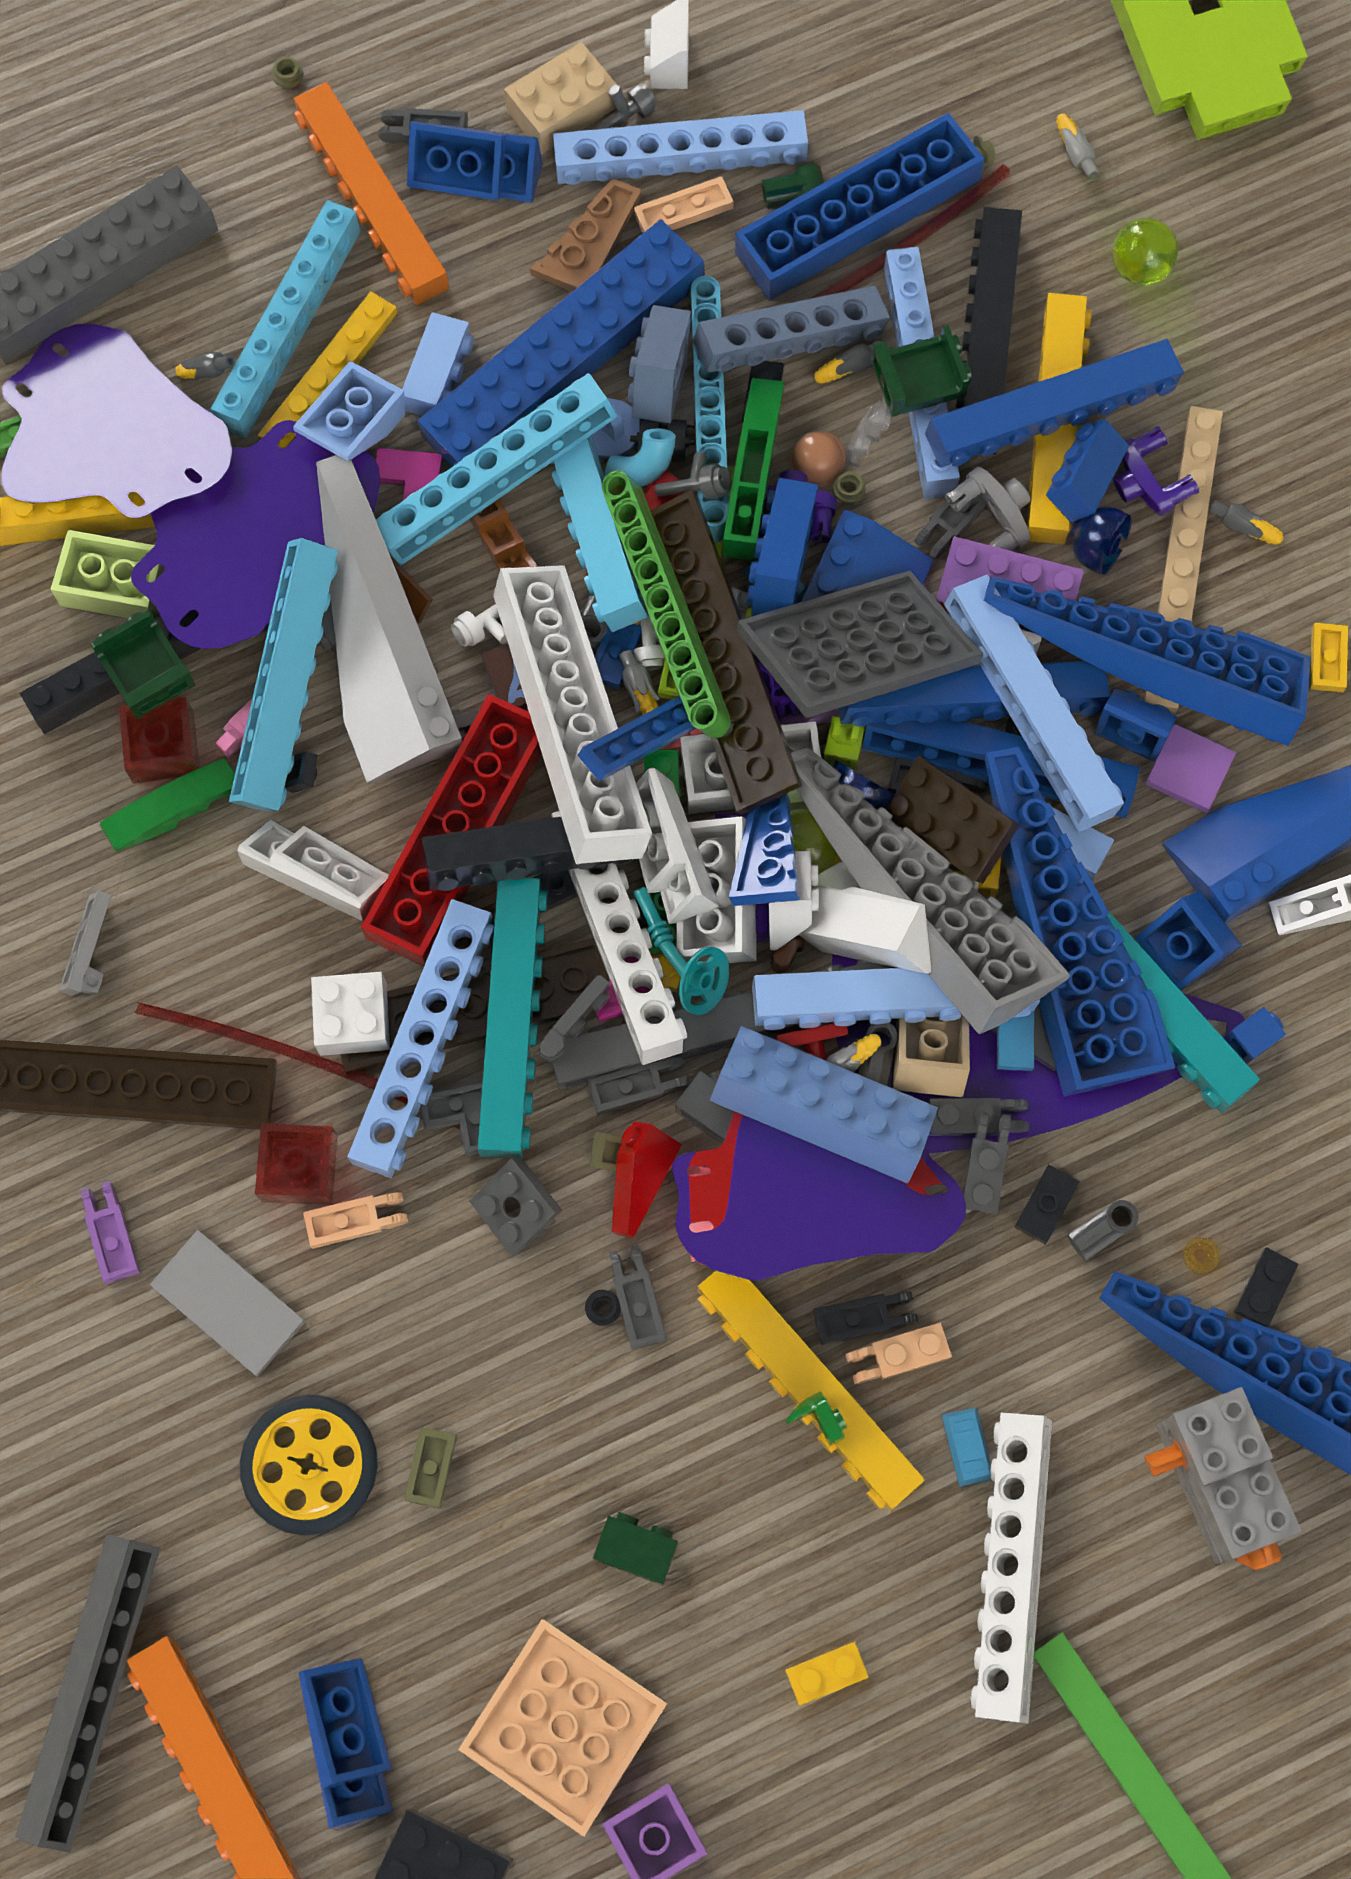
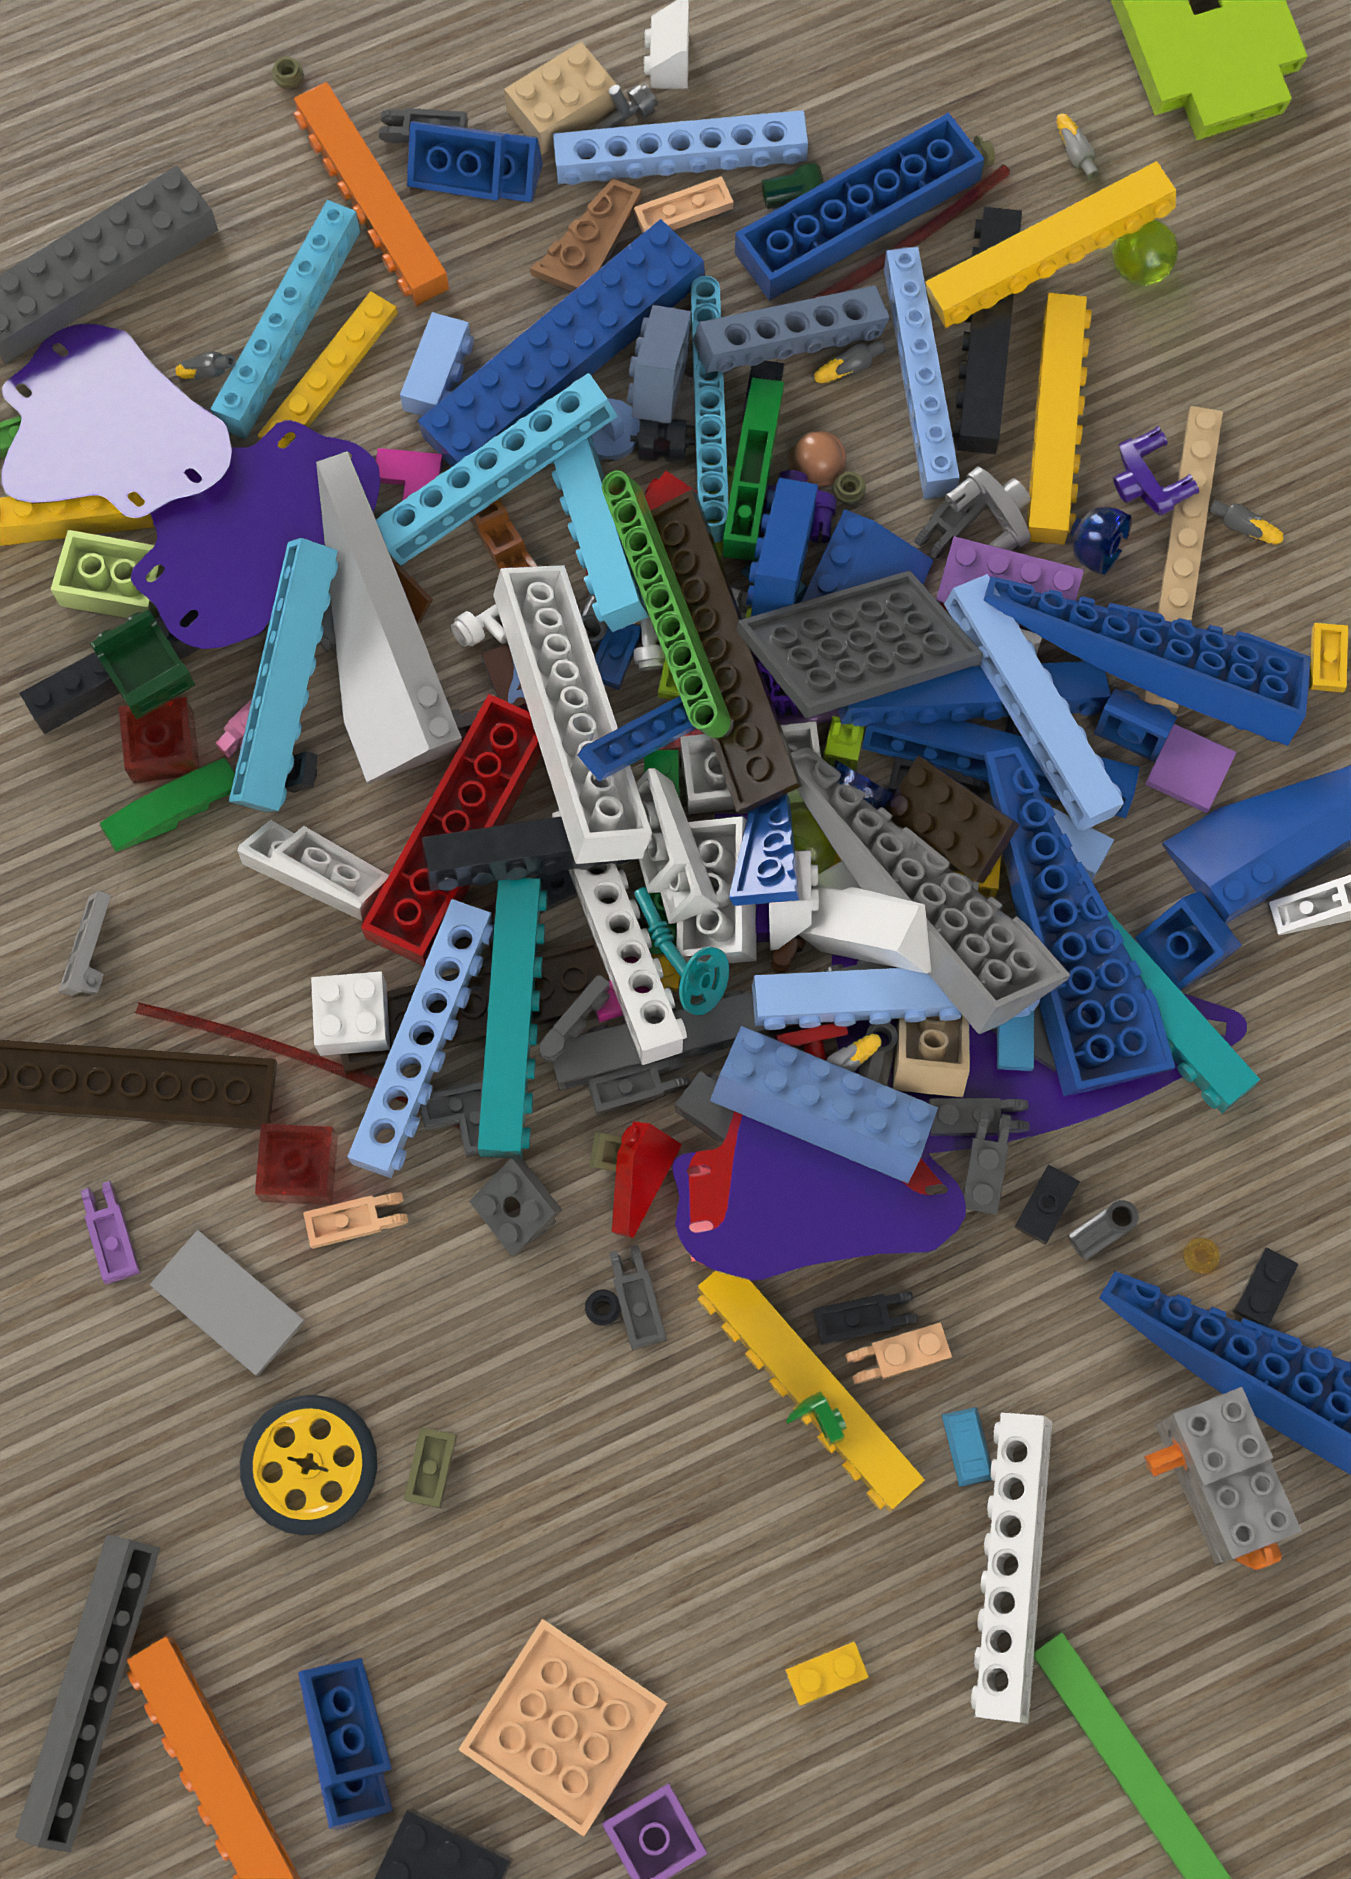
light blue slope [293,361,405,461] -> none
dark green brick [593,1512,678,1586] -> none
medium azure cylinder [604,428,676,489] -> none
light grey piece [619,650,660,715] -> none
dark grey piece [655,452,731,499] -> none
clear slope [846,397,892,468] -> none
dark green panel [871,325,972,417] -> none
blue brick [925,339,1184,468] -> none
blue brick [1046,418,1129,523] -> none
blue brick [1224,1007,1286,1064] -> none
none -> yellow brick [925,161,1176,328]

